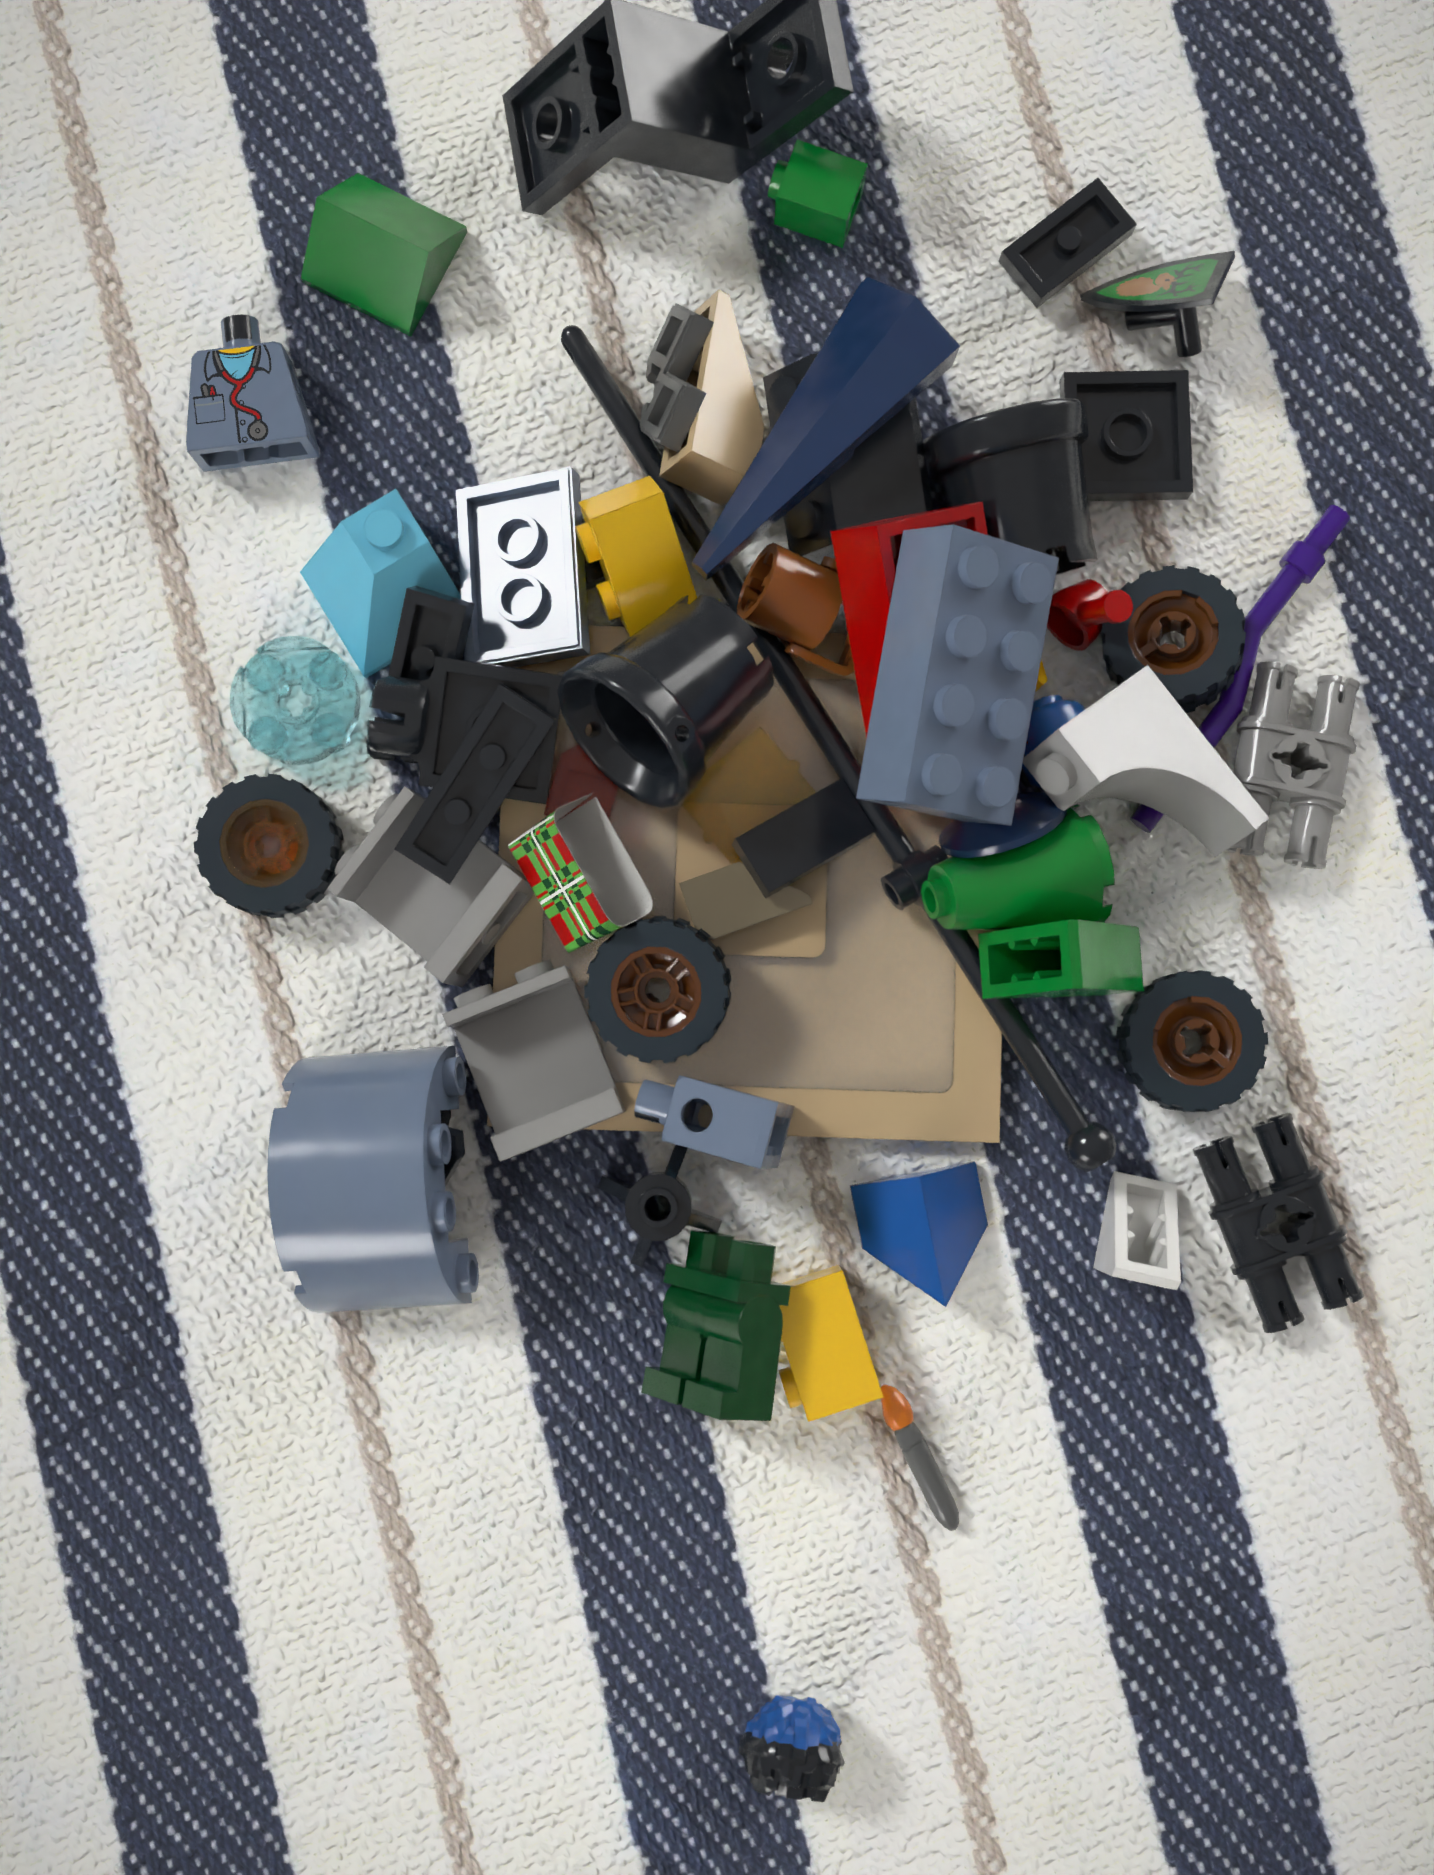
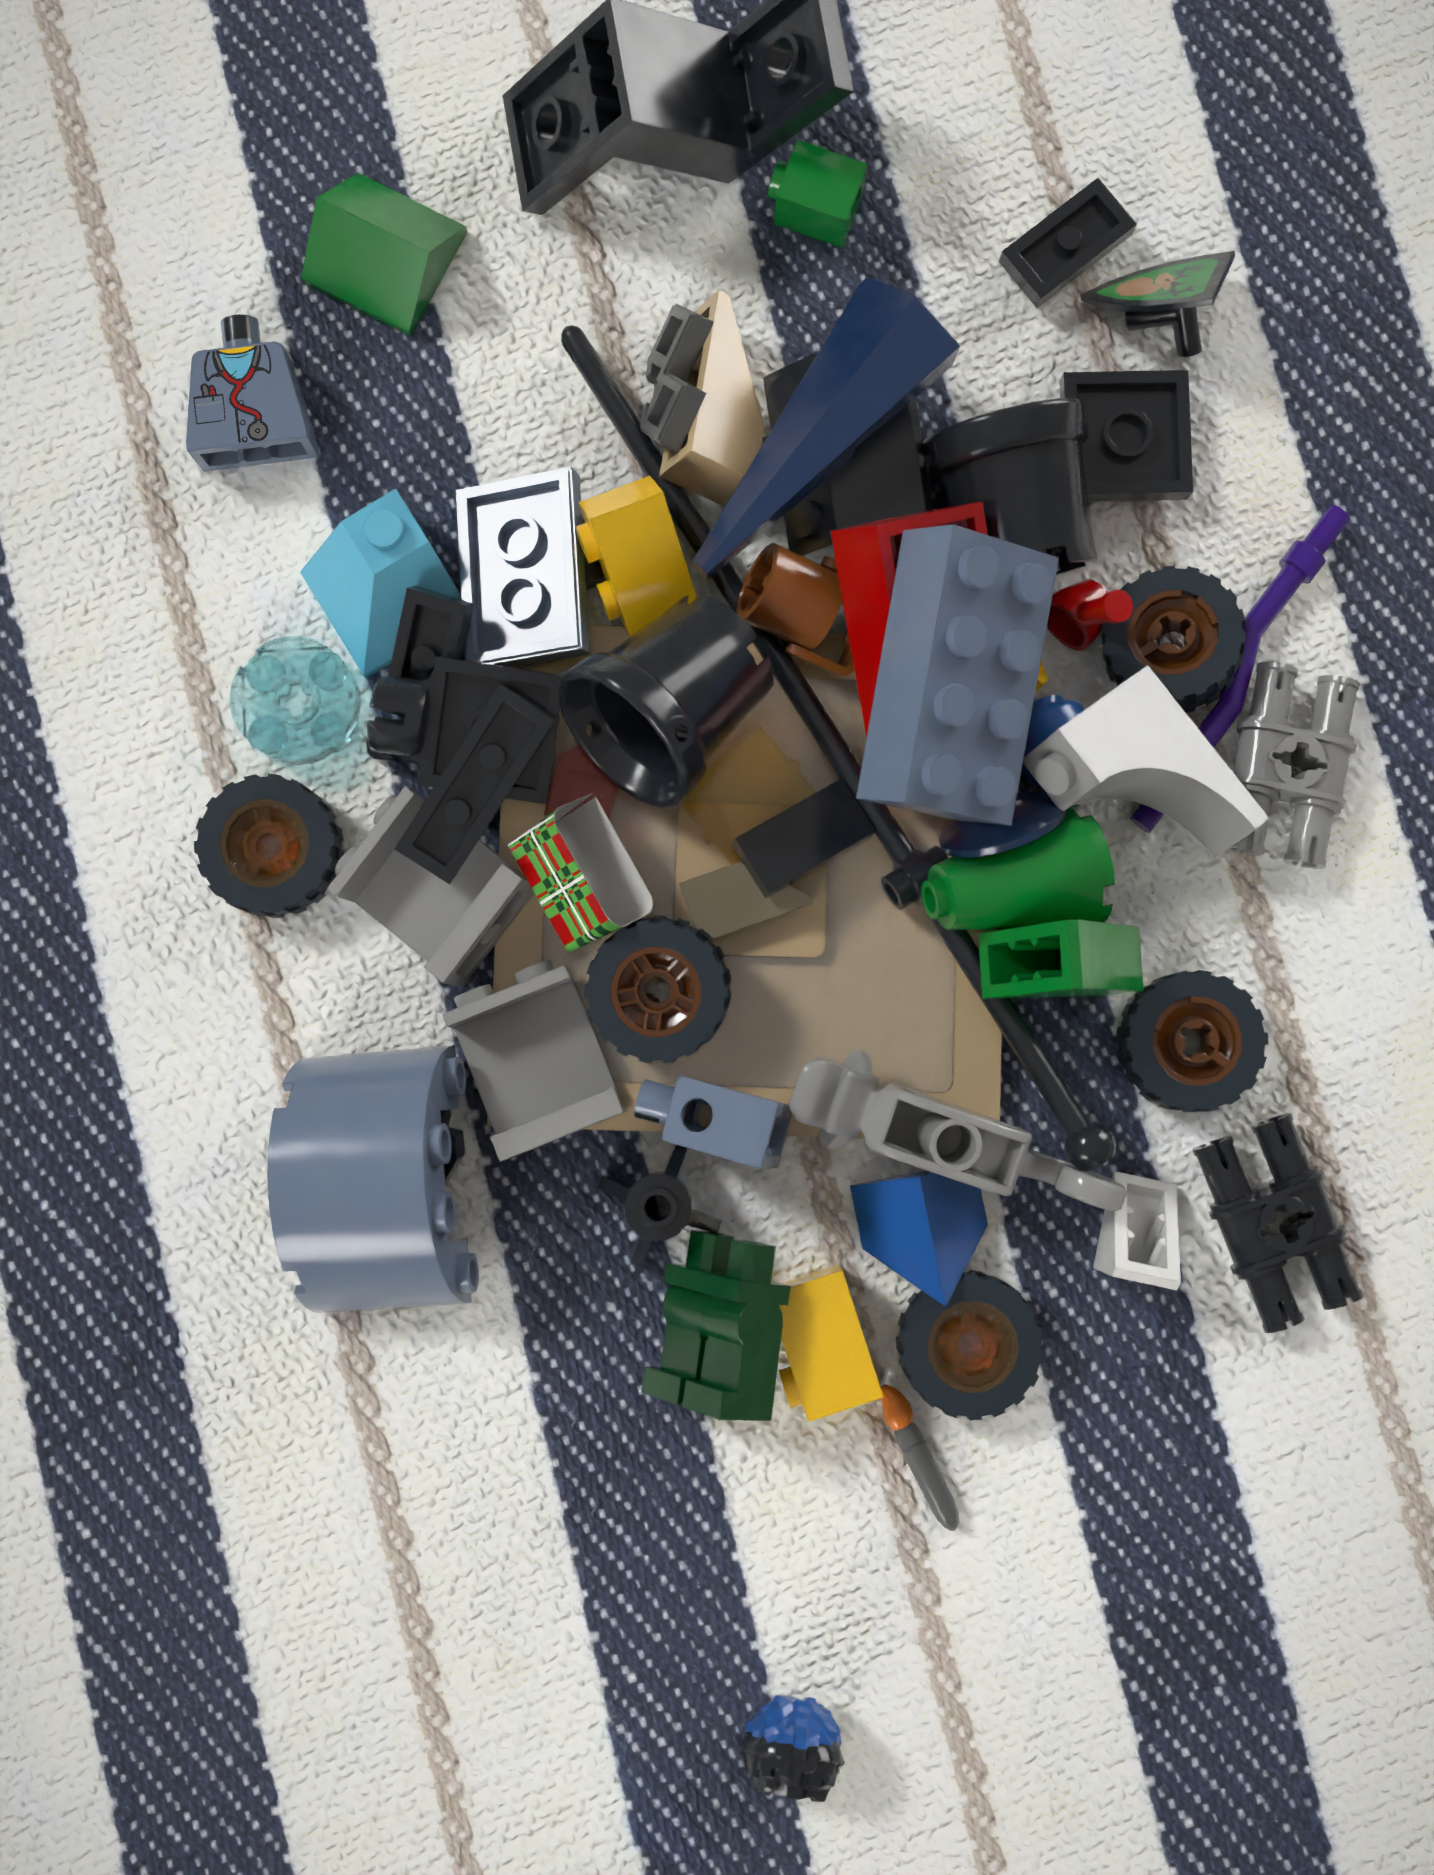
none -> light grey animal [789,1049,1127,1212]
none -> black wheel [896,1270,1045,1420]

